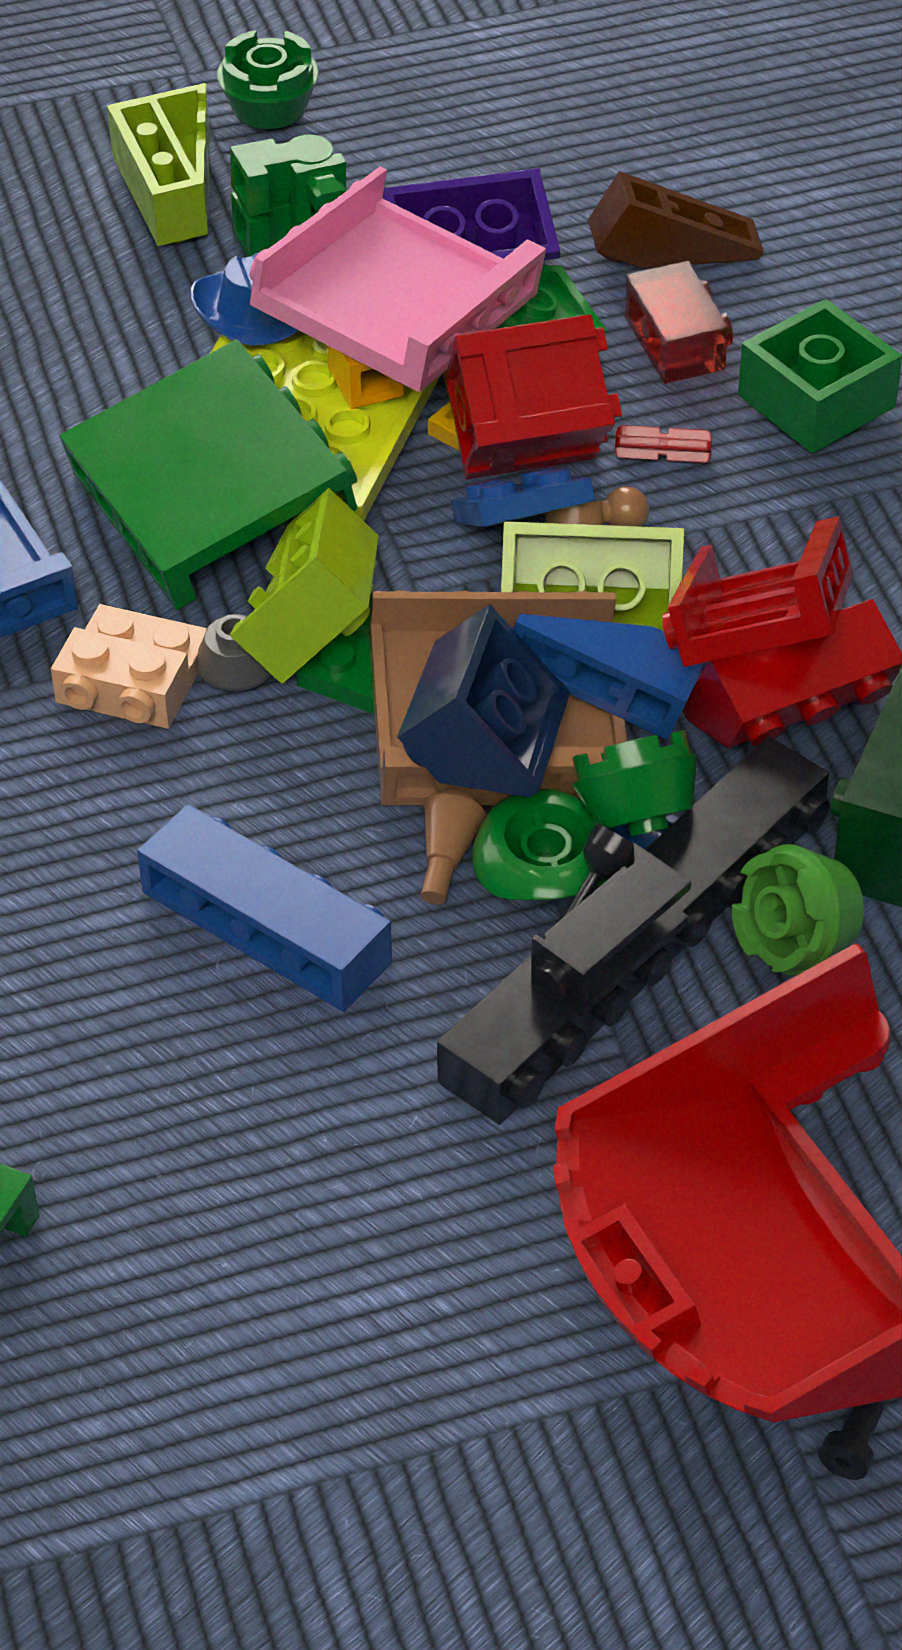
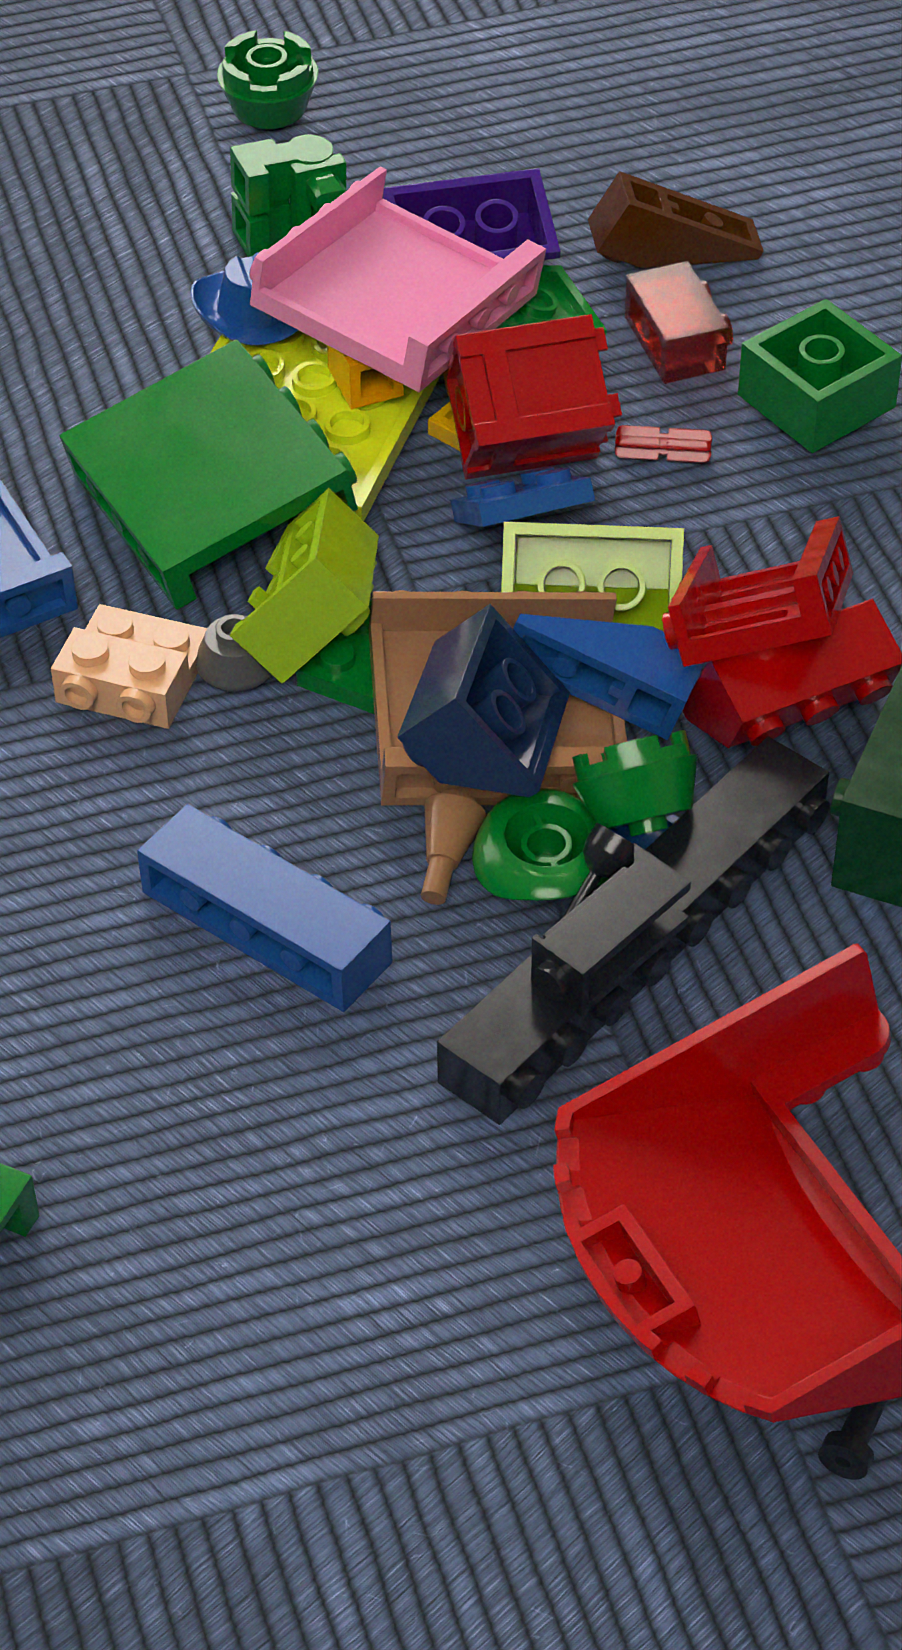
lime wedge [107,83,210,246] -> none
medium nougat plate [544,486,649,527] -> none
bright green cone [731,844,864,976] -> none

